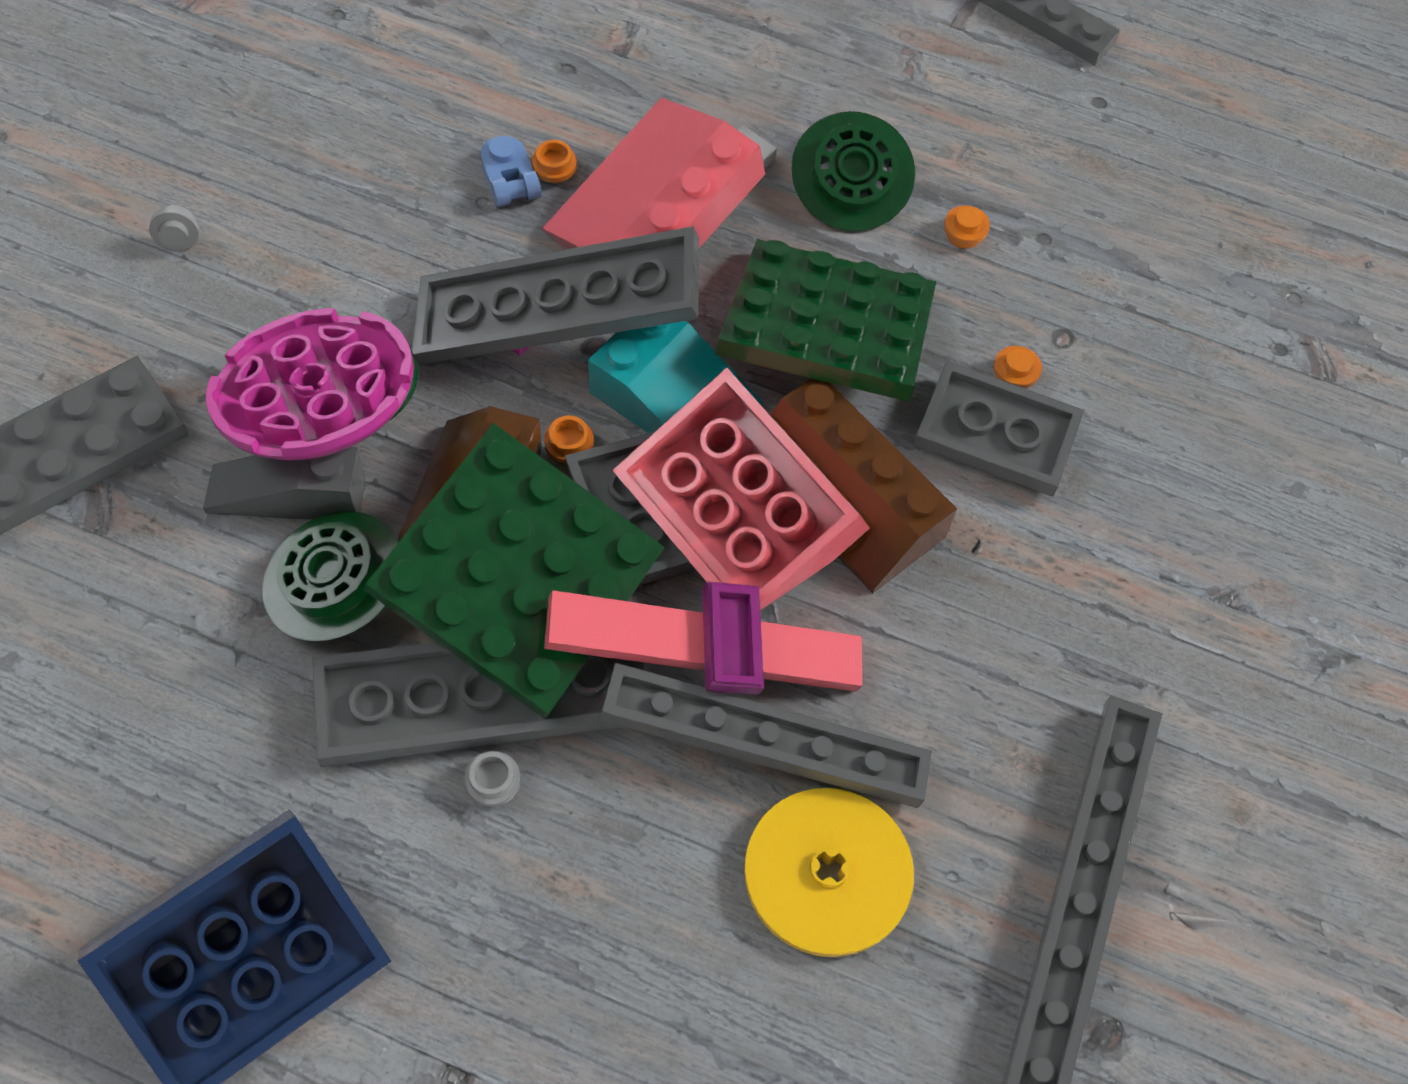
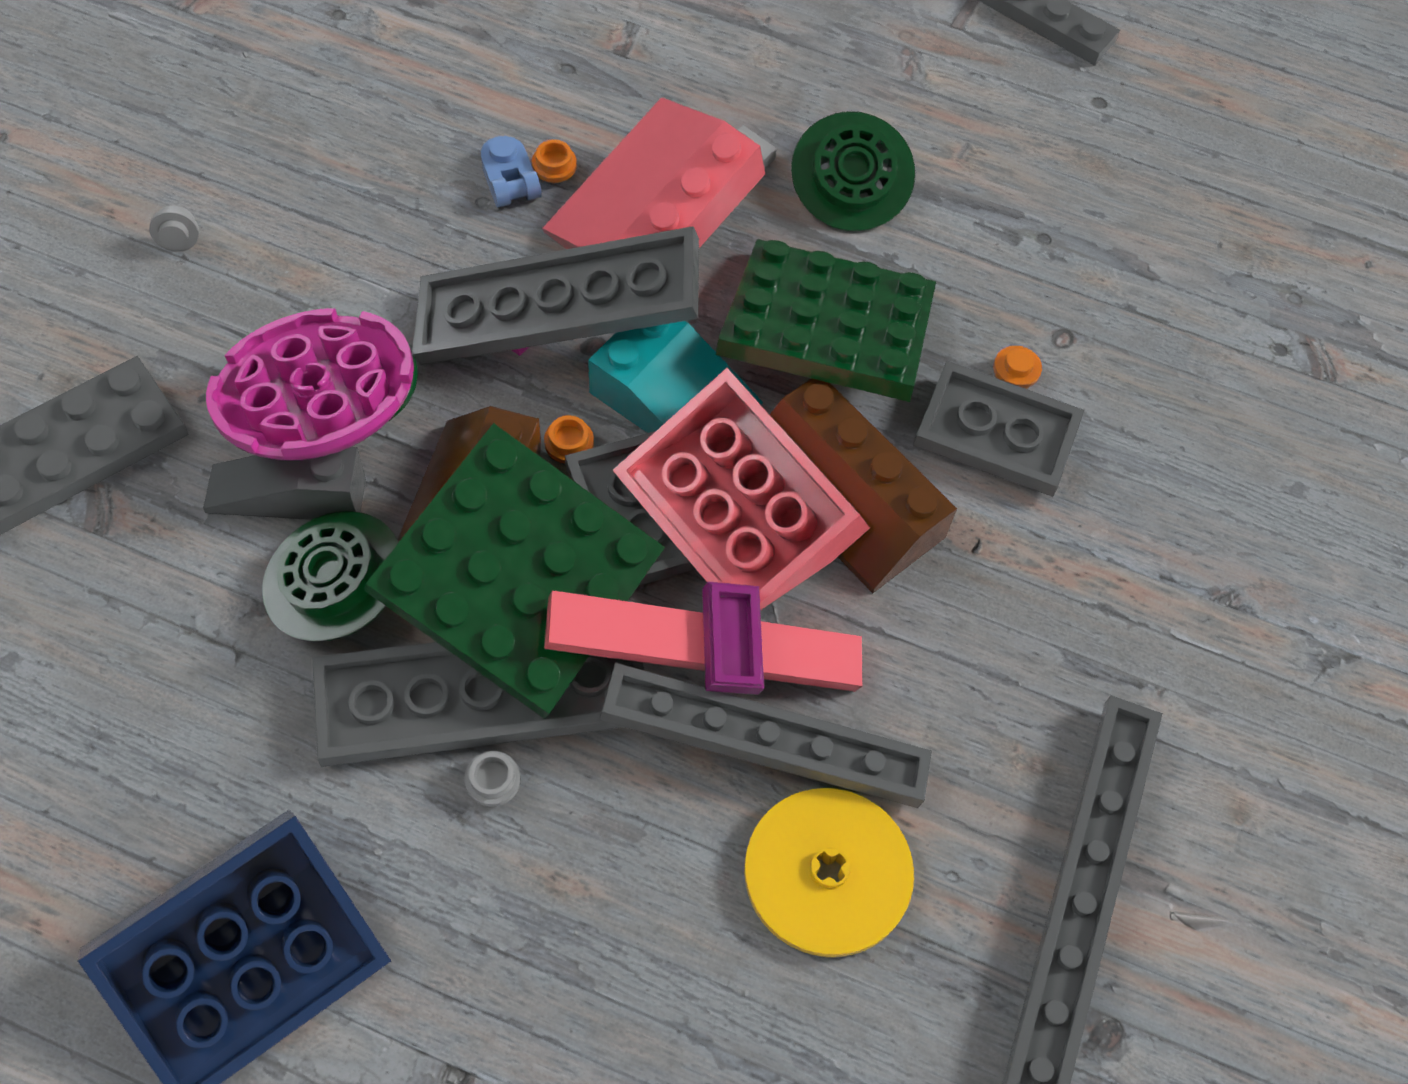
orange plate [944,205,990,249] -> none

